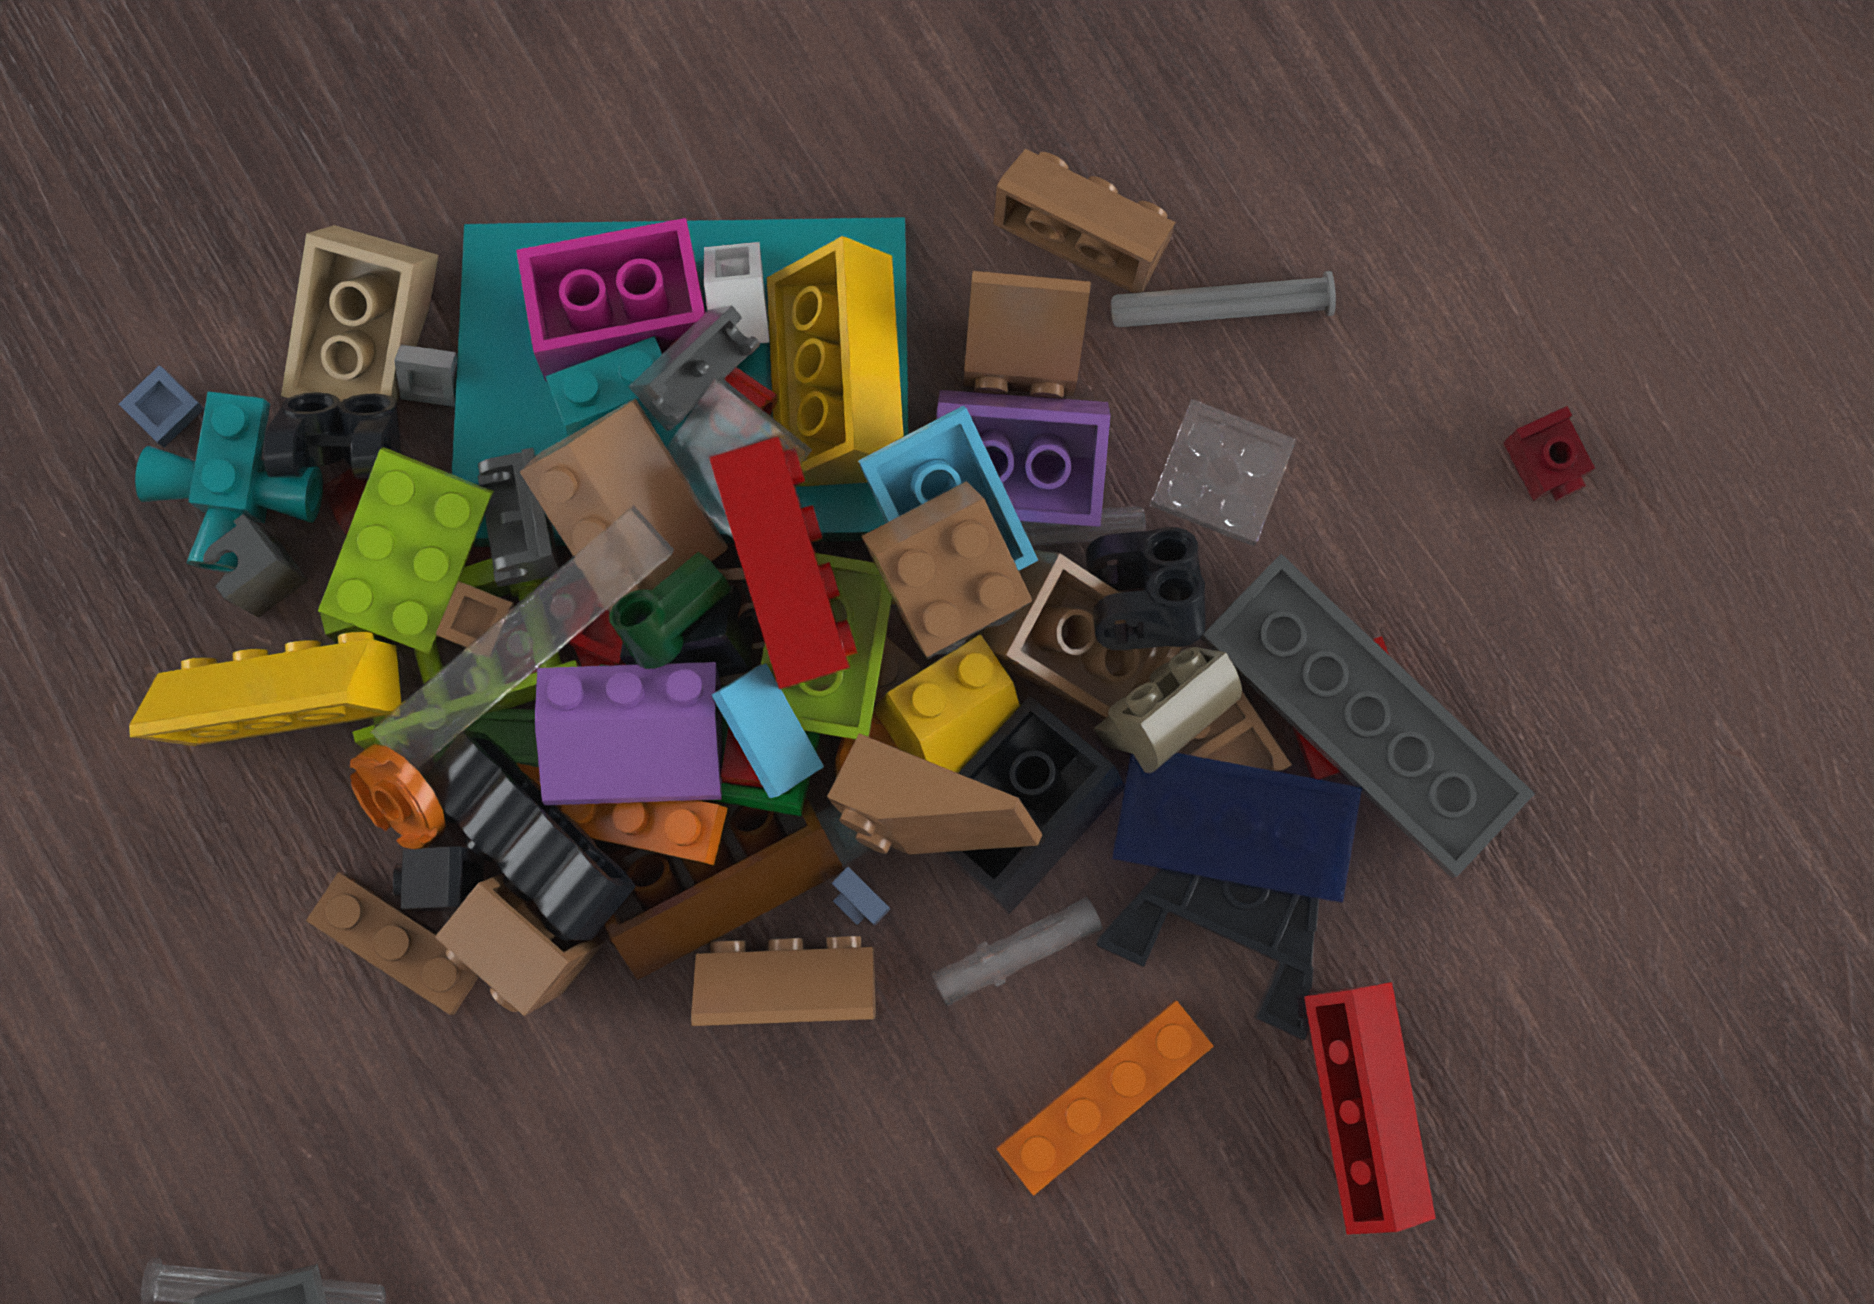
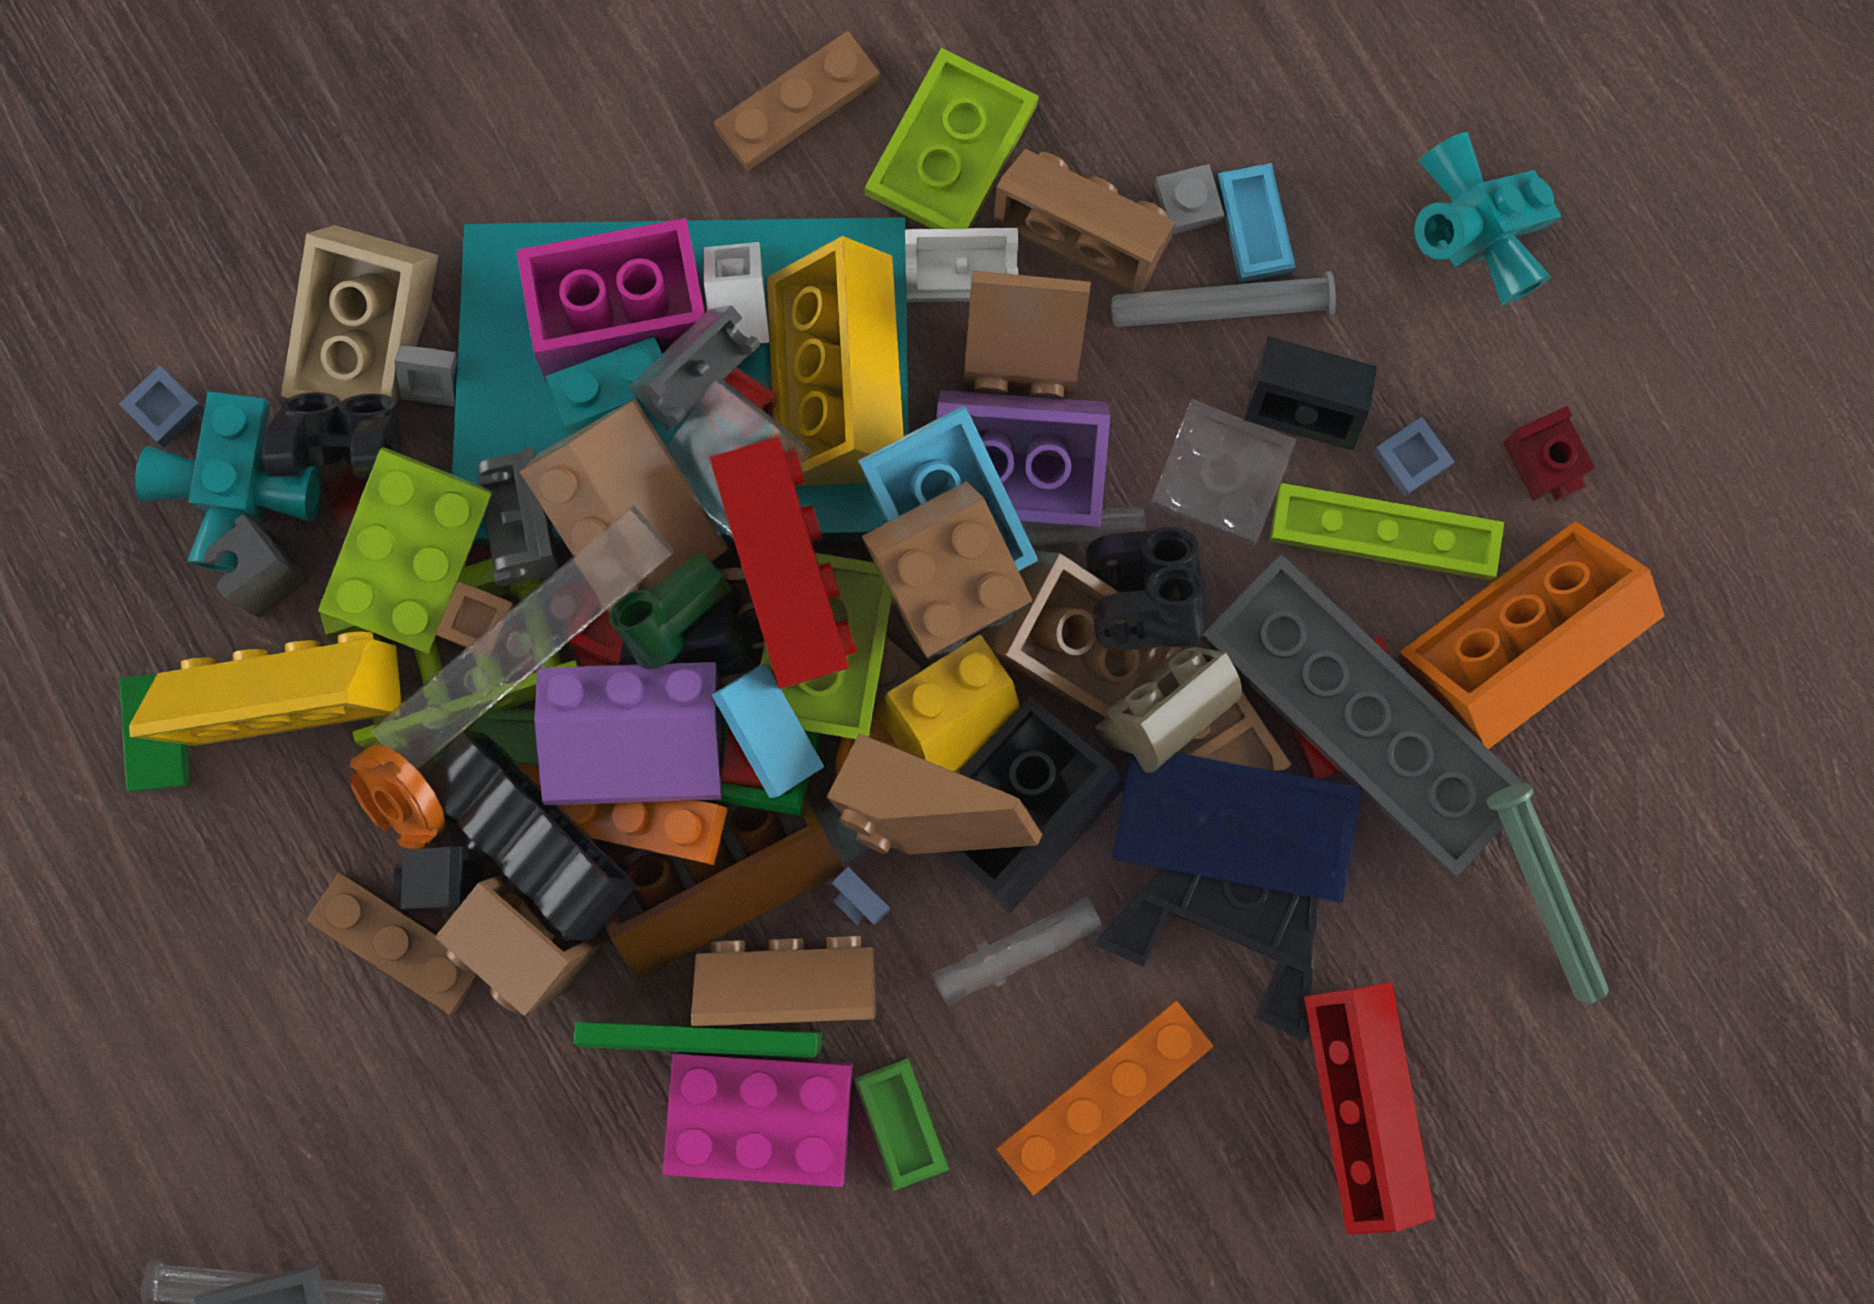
none -> green tile [119,674,190,793]
none -> green tile [573,1021,823,1058]
none -> dark pink brick [663,1052,853,1187]
none -> medium nougat plate [714,31,880,172]
none -> bright green tile [854,1058,949,1191]
none -> lime plate [864,48,1039,229]
none -> white hinge [905,228,1018,302]
none -> light grey plate [1154,164,1224,235]
none -> medium azure tile [1216,163,1296,283]
none -> black brick [1244,336,1377,451]
none -> lime plate [1269,483,1505,581]
none -> sand blue plate [1372,417,1455,497]
none -> orange slope [1399,521,1665,749]
none -> teal brick [1414,132,1562,306]
none -> sand green axle [1486,783,1609,1004]

